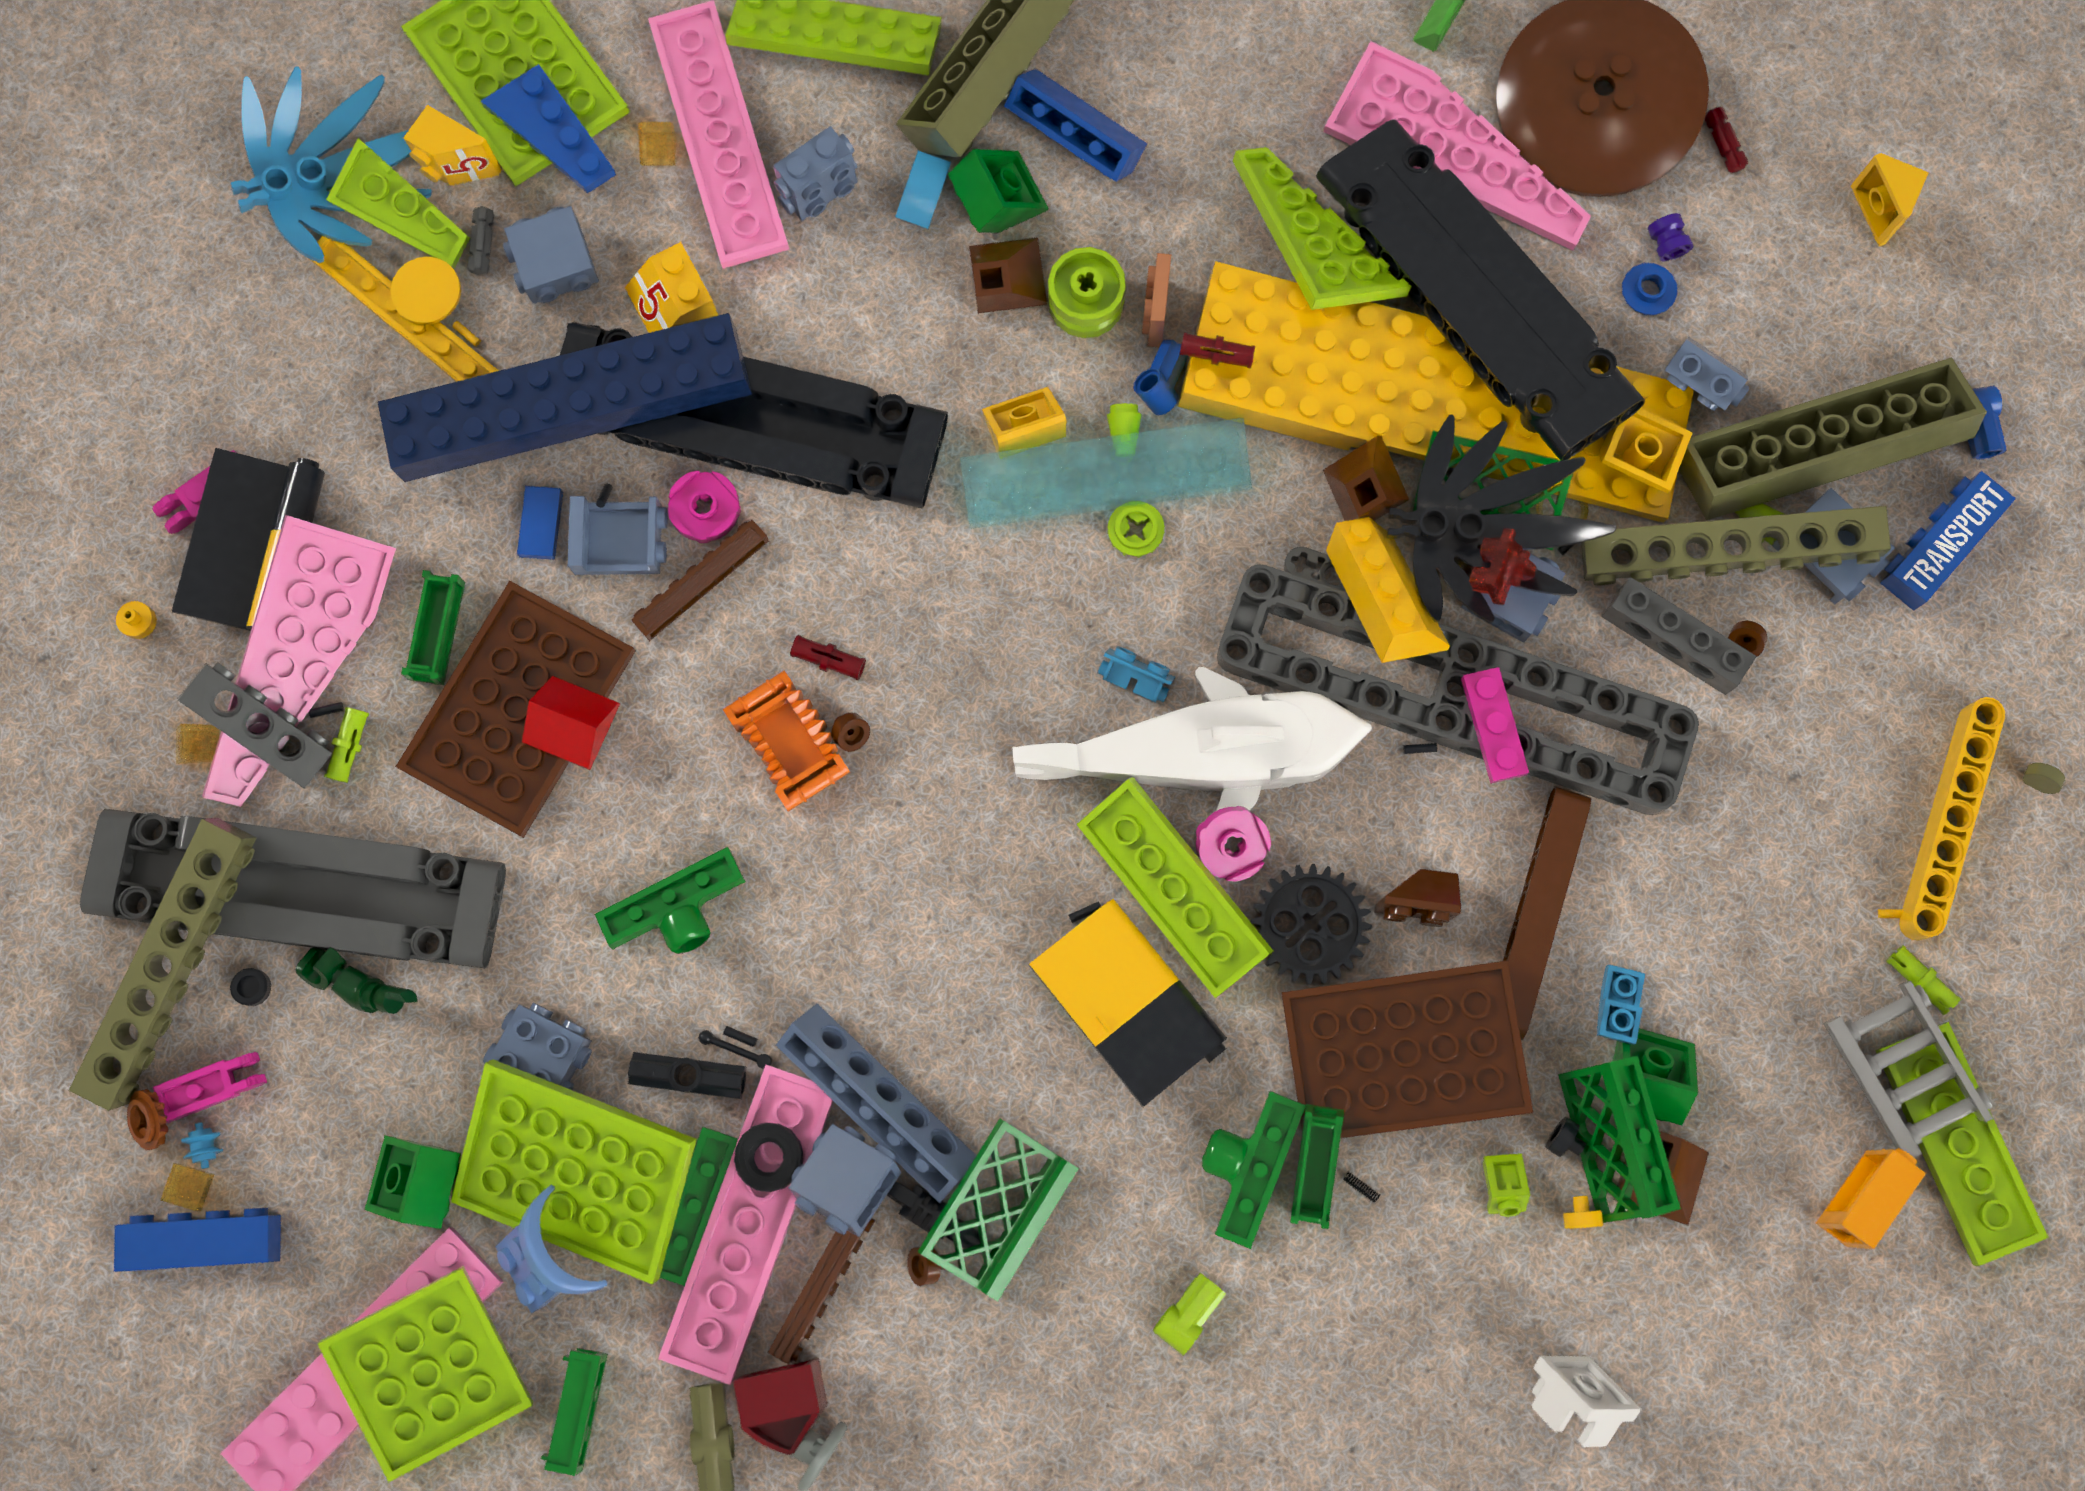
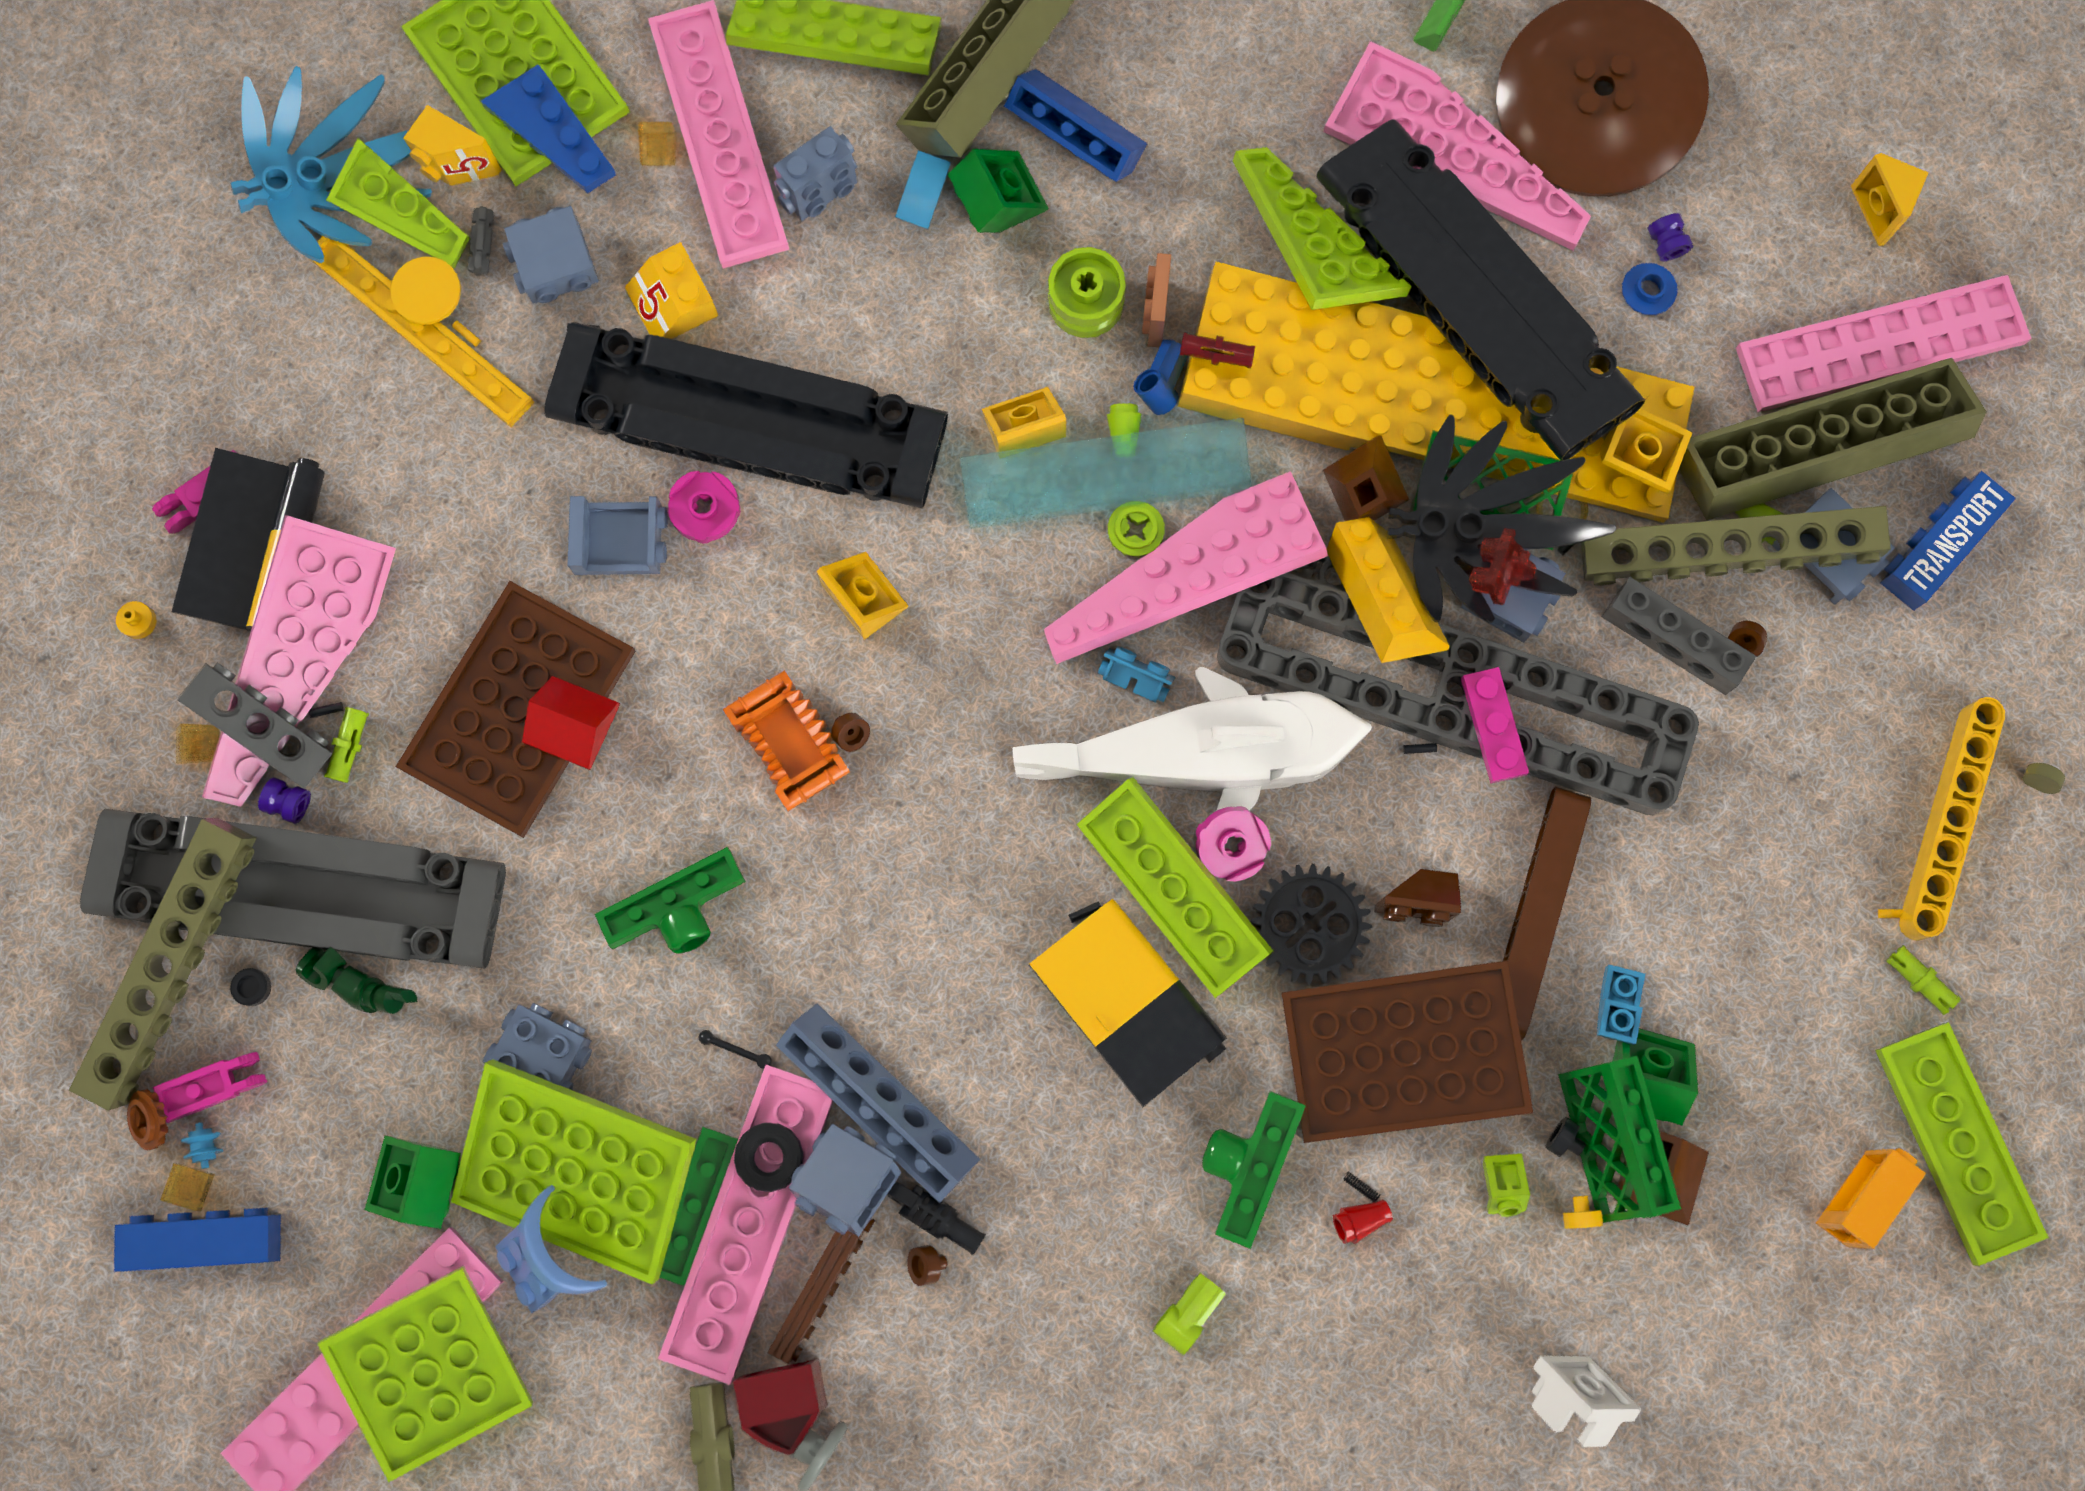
dark blue brick [378,313,752,482] -> none
green container [401,570,465,685] -> none
blue tile [517,486,563,560] -> none
green container [541,1348,608,1476] -> none
black piece [596,484,613,508] -> none
black piece [628,1052,747,1099] -> none
reddish brown piece [631,519,769,641] -> none
black piece [723,1026,758,1047] -> none
dark red pin [790,635,866,680] -> none
fence [917,1118,1079,1302] -> none
reddish brown slope [969,237,1047,314] -> none
green container [1290,1104,1344,1229] -> none
sand blue brick [1665,336,1749,411] -> none
dark red axle [1705,107,1748,173] -> none
light grey fence [1823,981,1993,1158] -> none
blue piece [1968,386,2007,460] -> none
none -> dark purple wheel [258,777,311,824]
none -> yellow slope [817,552,908,640]
none -> bright pink wing [1044,471,1328,664]
none -> red cone [1333,1199,1393,1244]
none -> bright pink plate [1736,275,2031,413]

